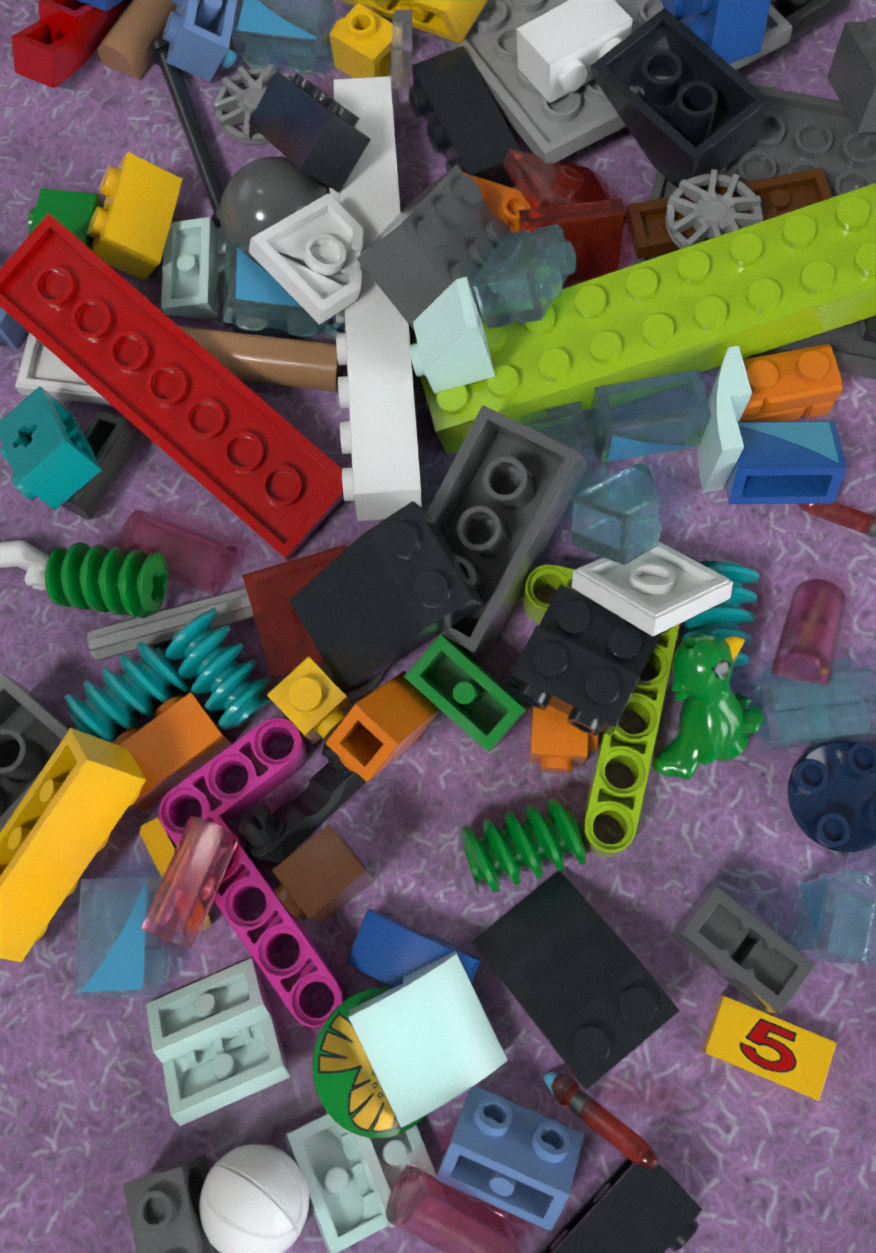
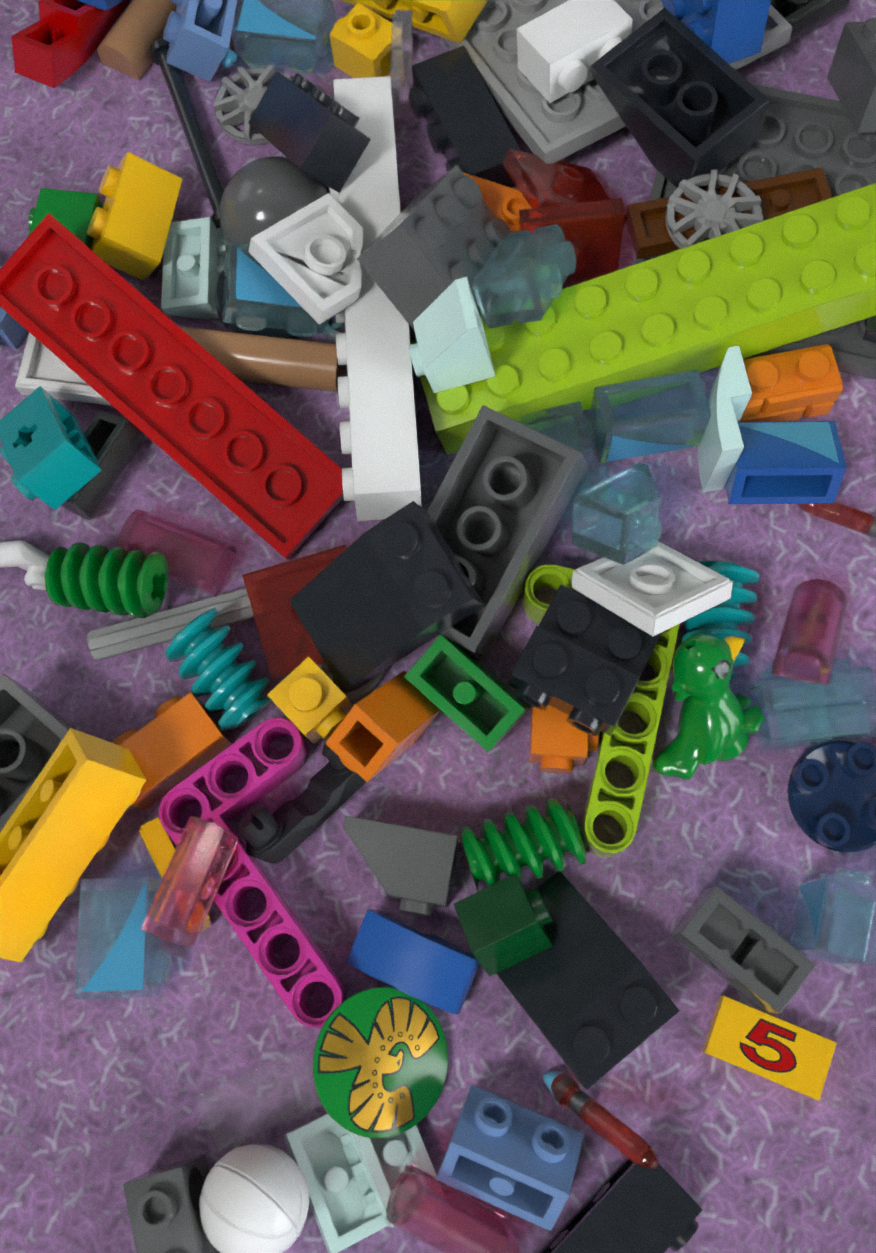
teal piece [64,641,191,743] -> none
light aqua slope [146,958,291,1126] -> none
reddish brown brick [272,824,375,923] -> none
light aqua slope [348,951,508,1128] -> none
none -> dark grey slope [343,816,458,917]
none -> dark green brick [454,874,553,977]

